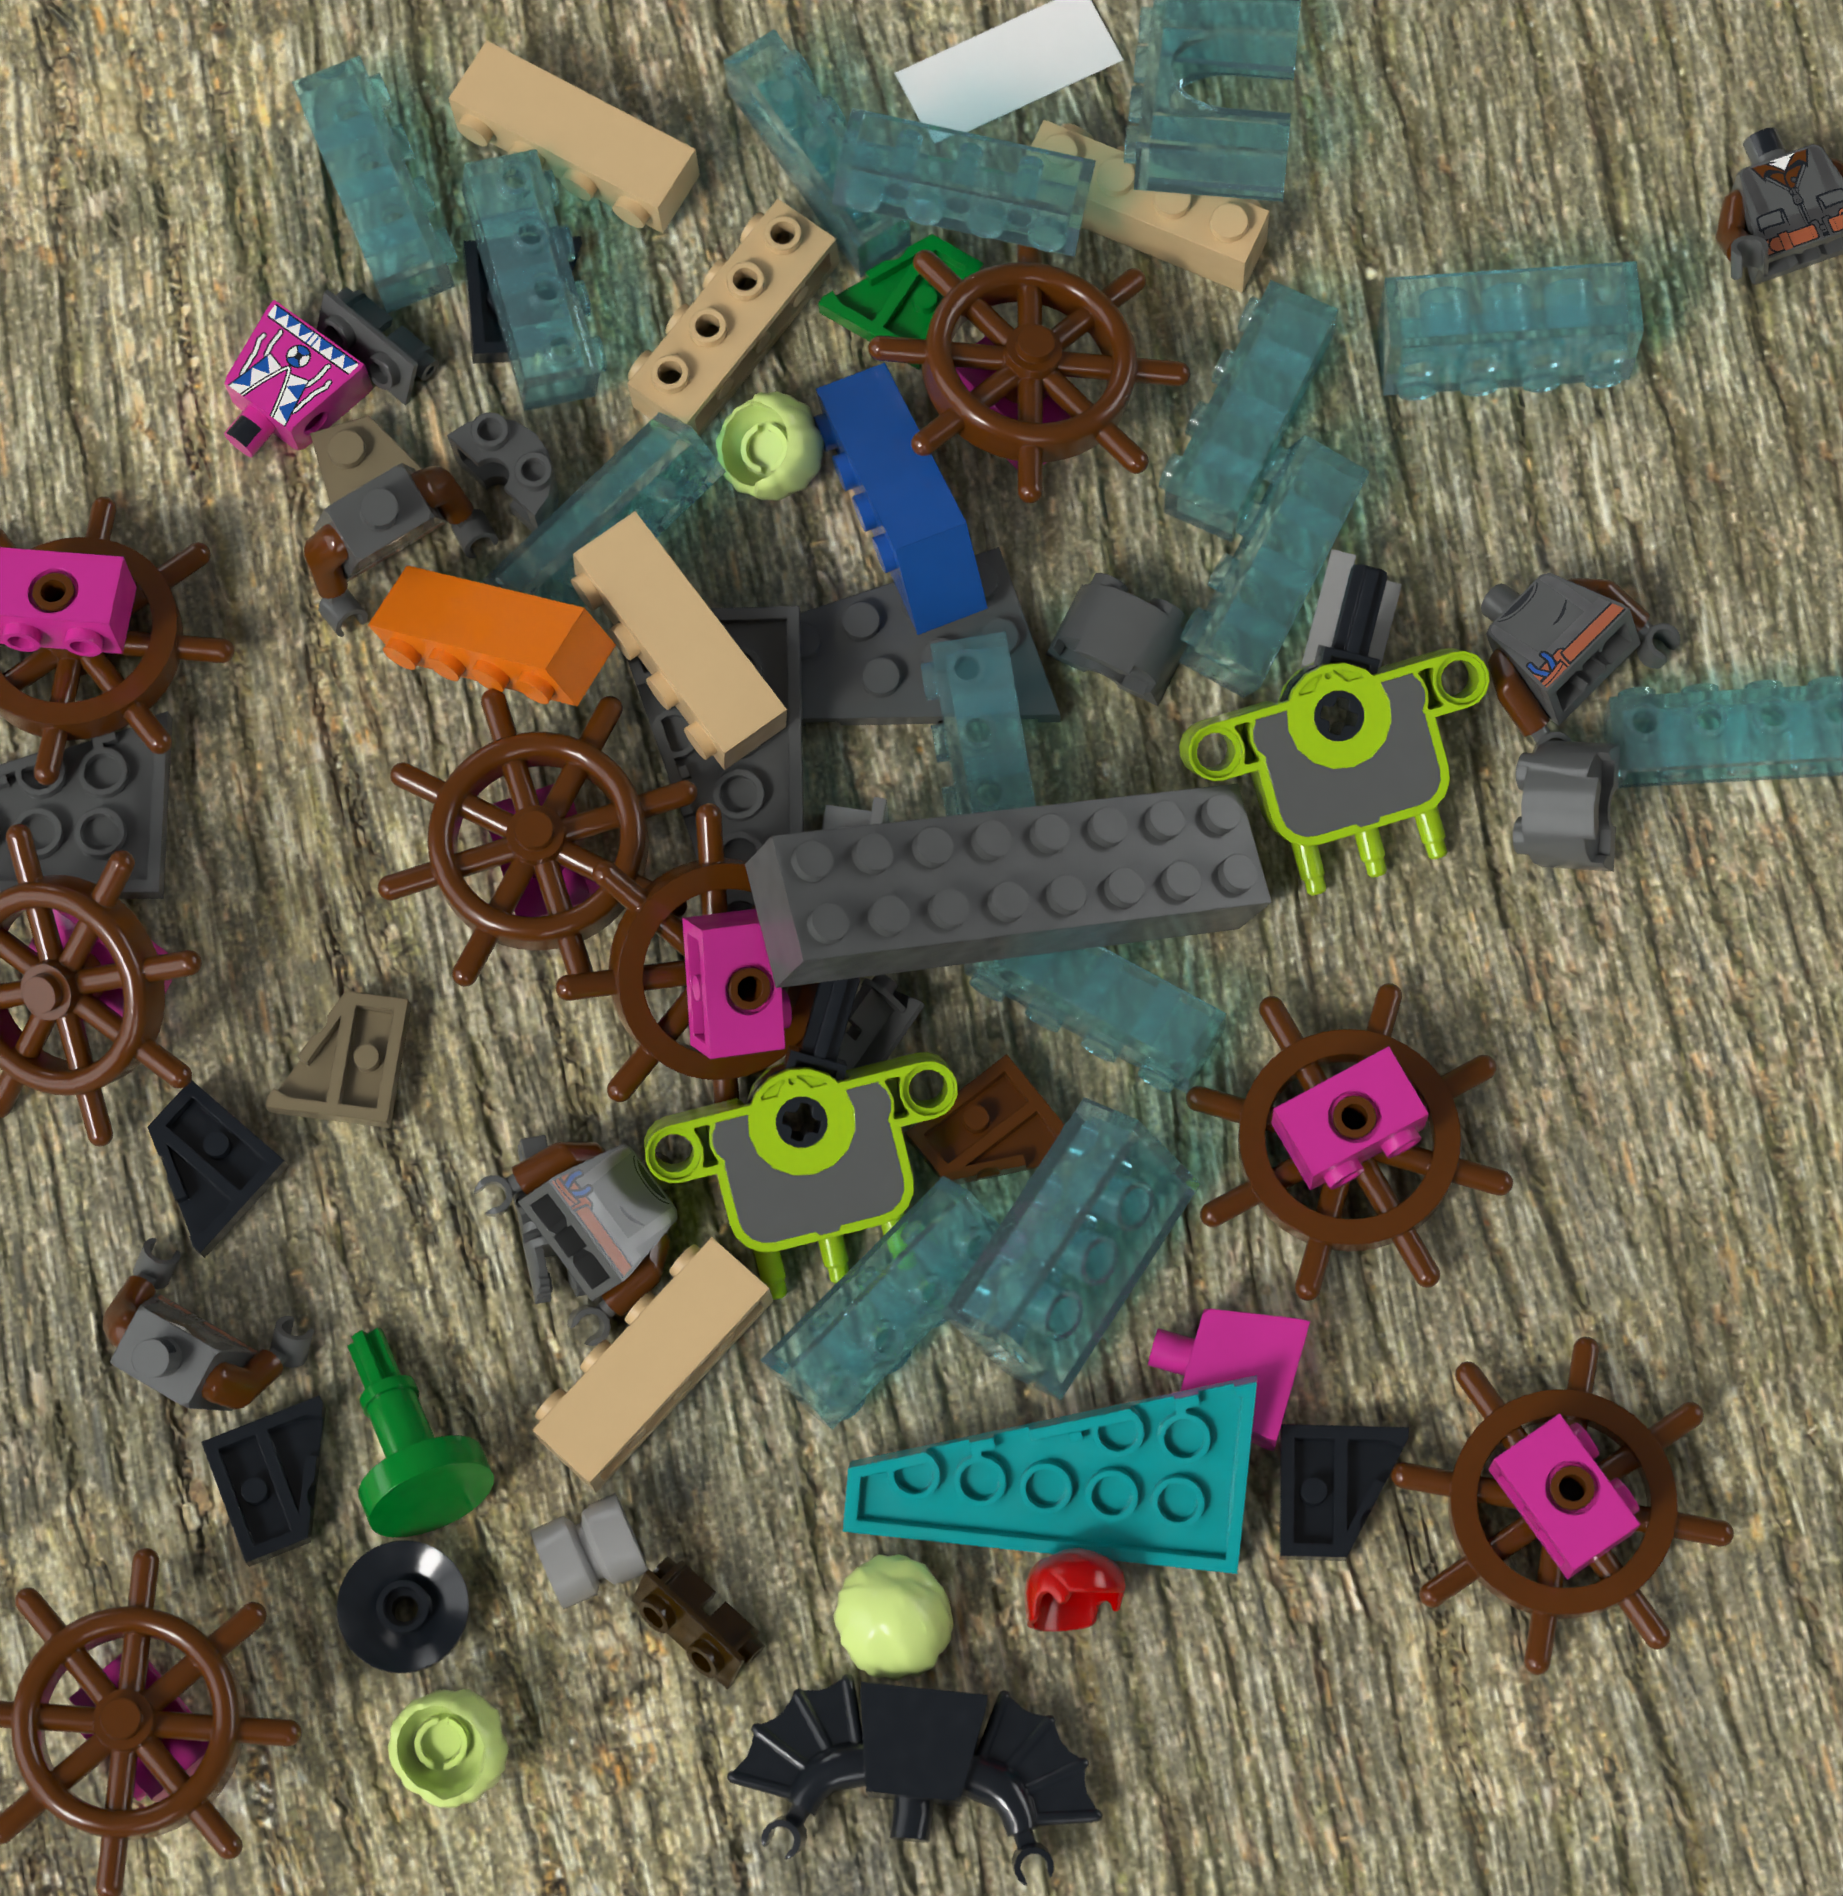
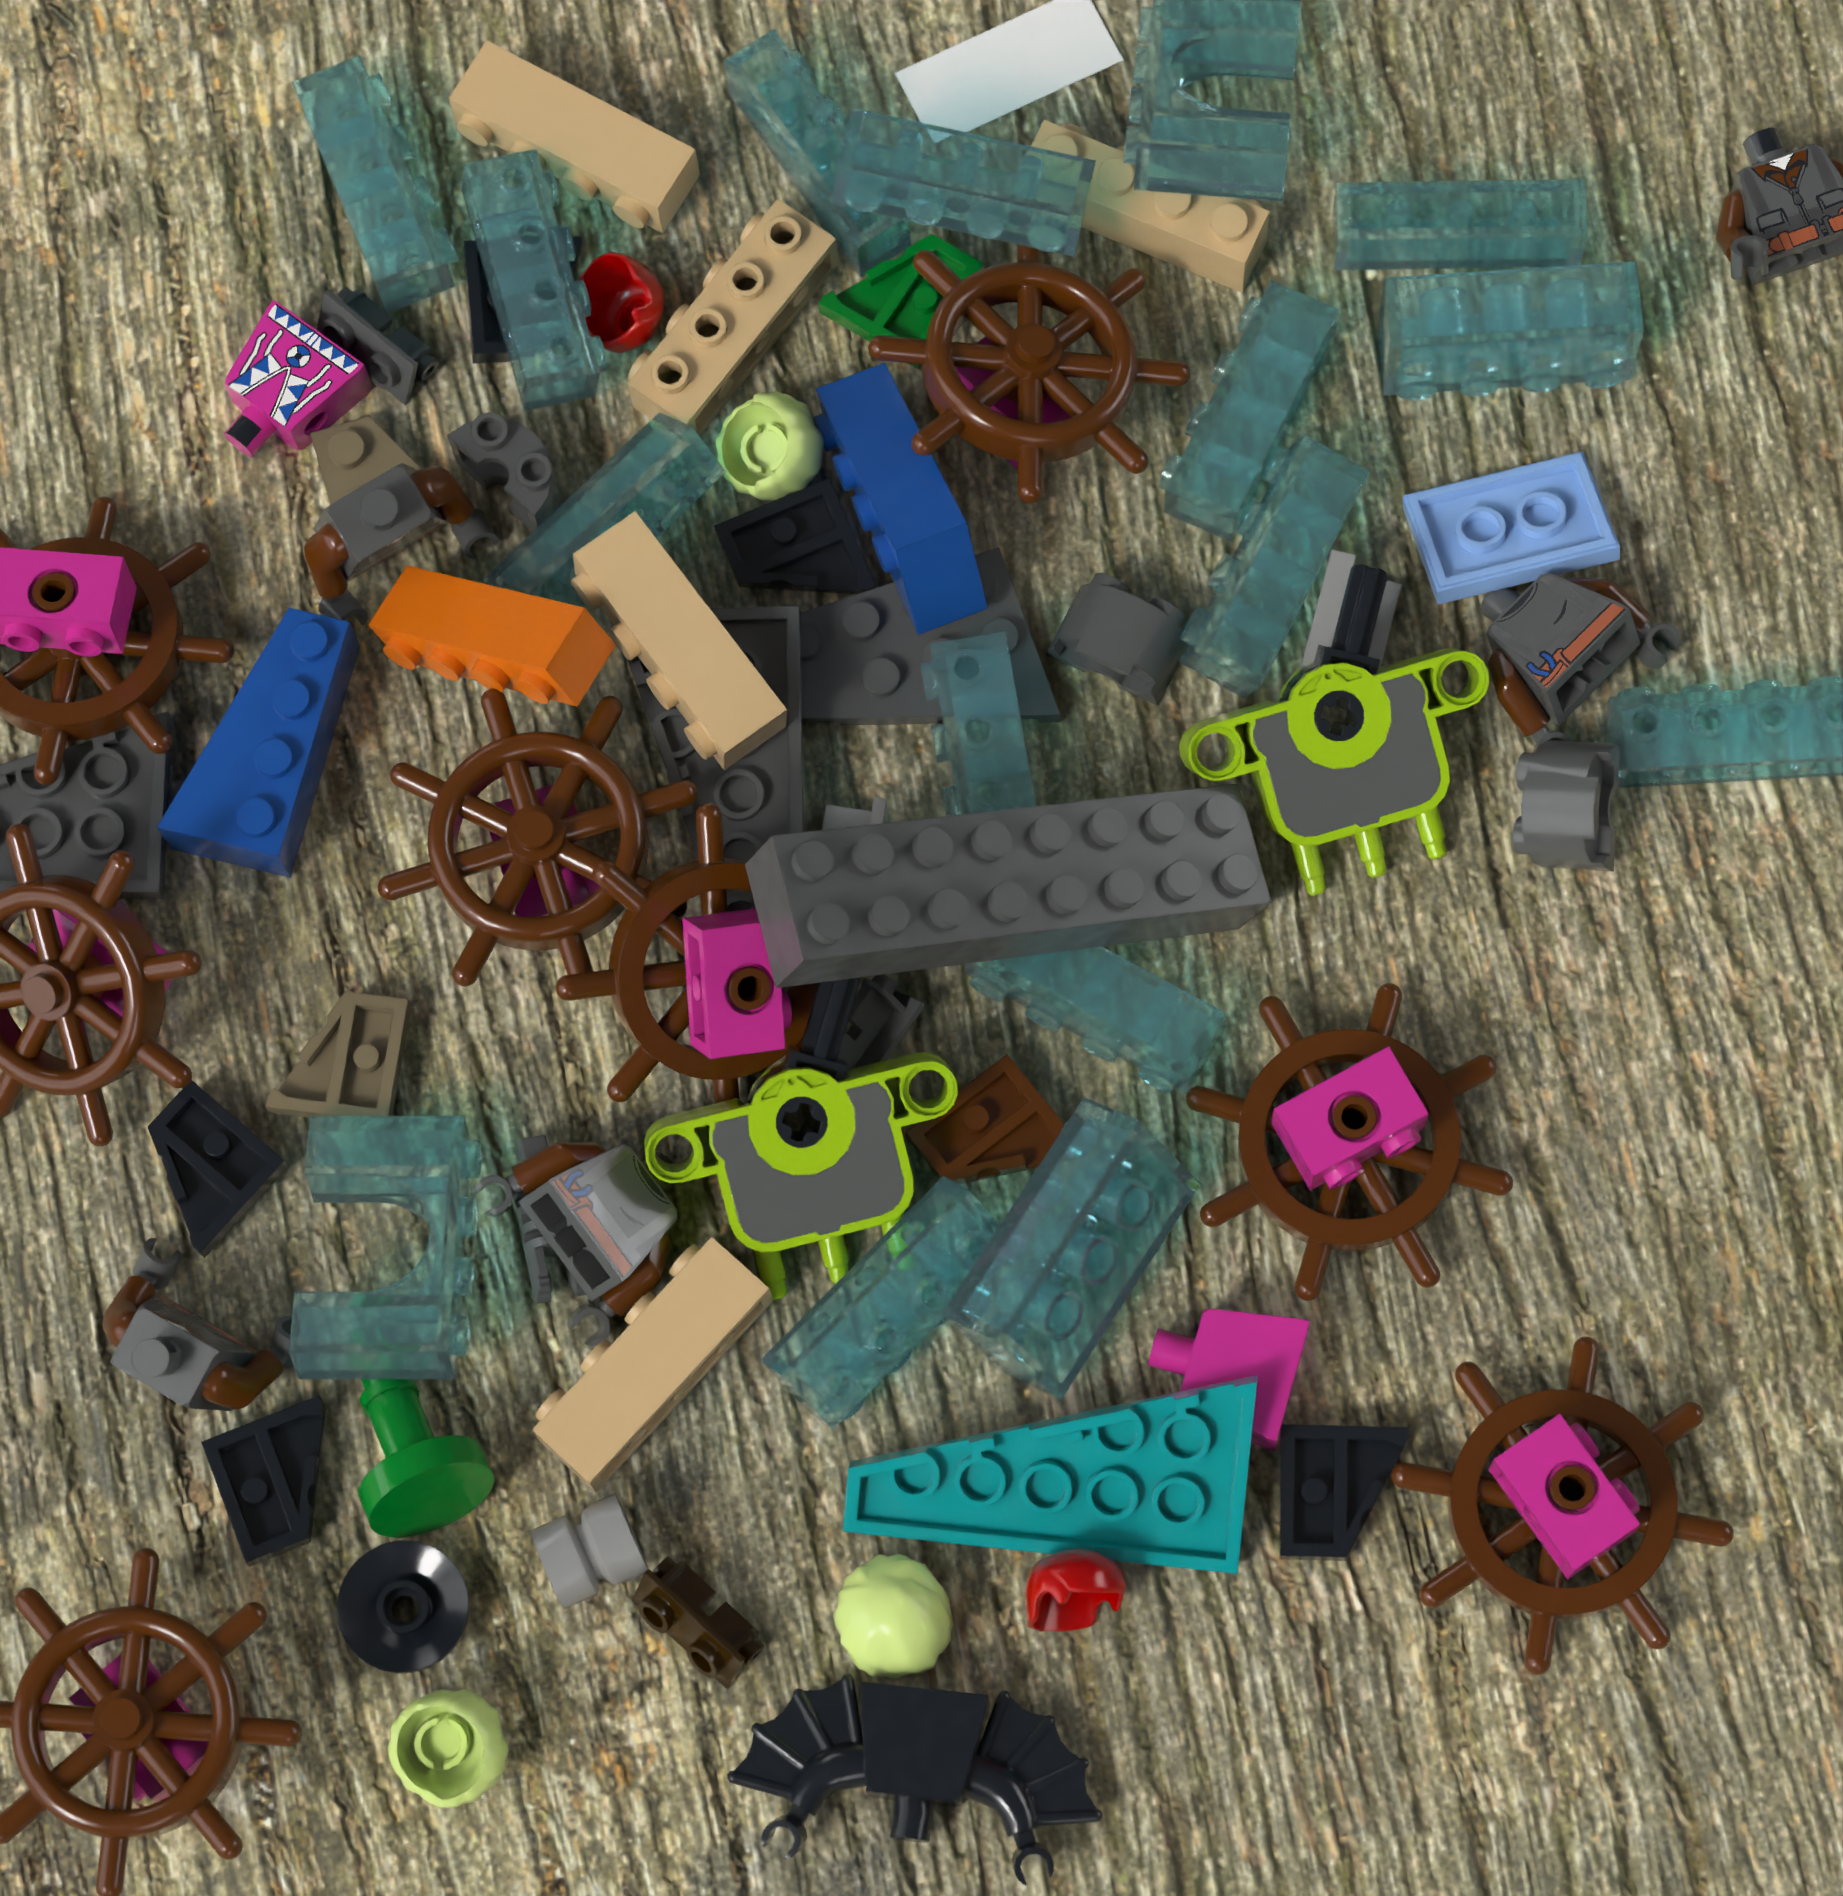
none -> blue wedge [157,608,360,878]
none -> clear light blue arch [289,1116,481,1379]
none -> red hair [577,251,664,354]
none -> black wing [714,478,876,594]
none -> clear light blue brick [1333,179,1588,270]
none -> light blue tile [1403,451,1620,605]

